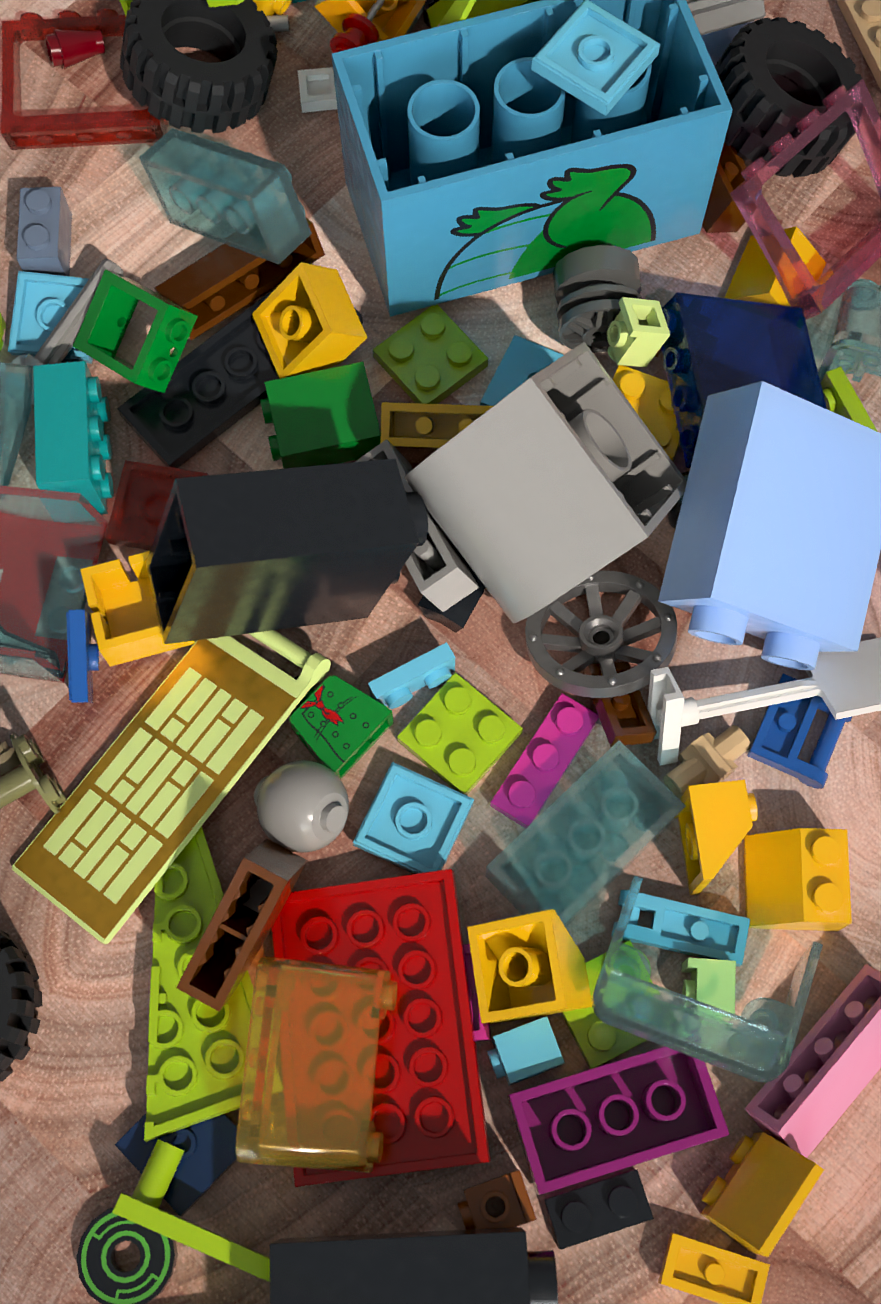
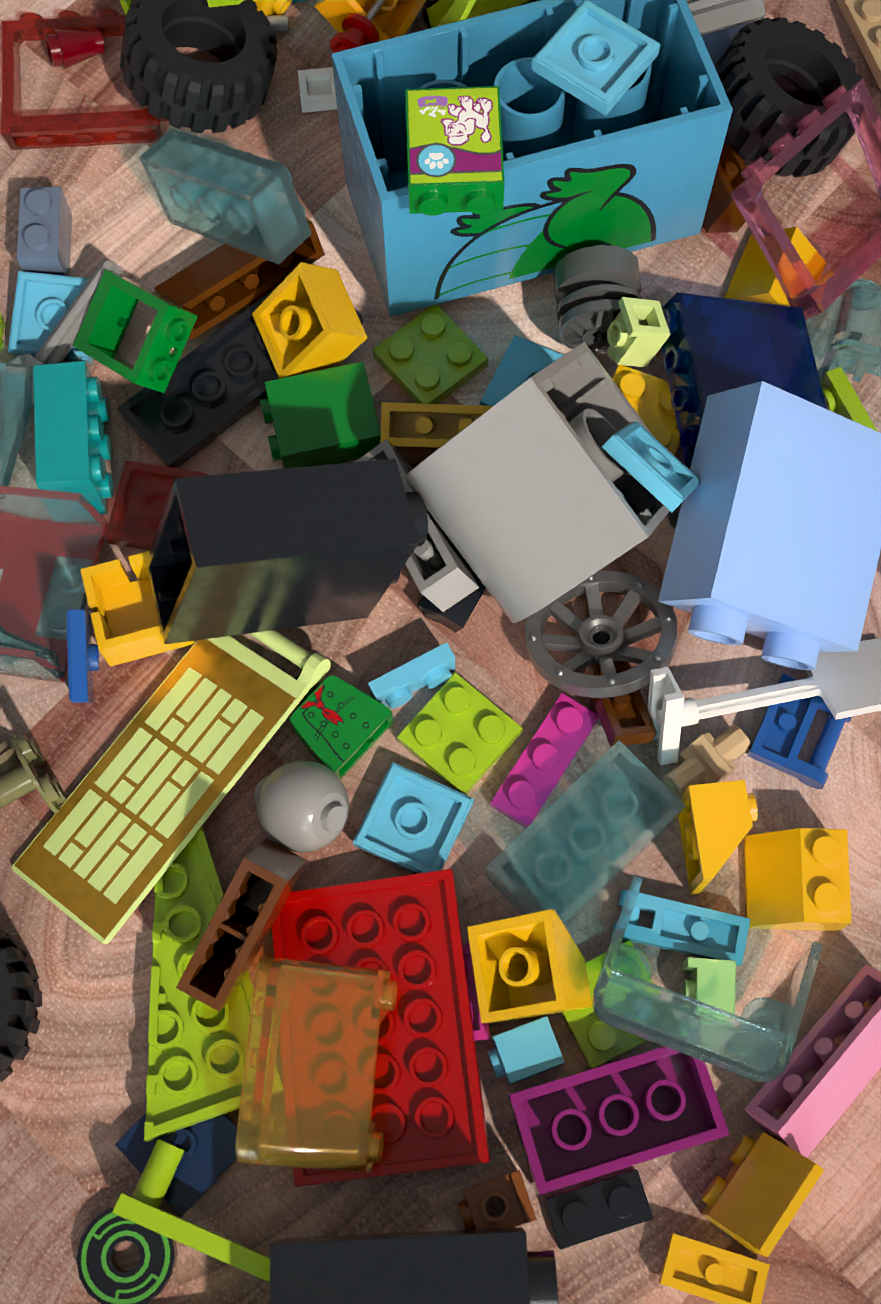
none -> brick [405,86,505,216]
none -> medium azure plate [602,421,700,512]

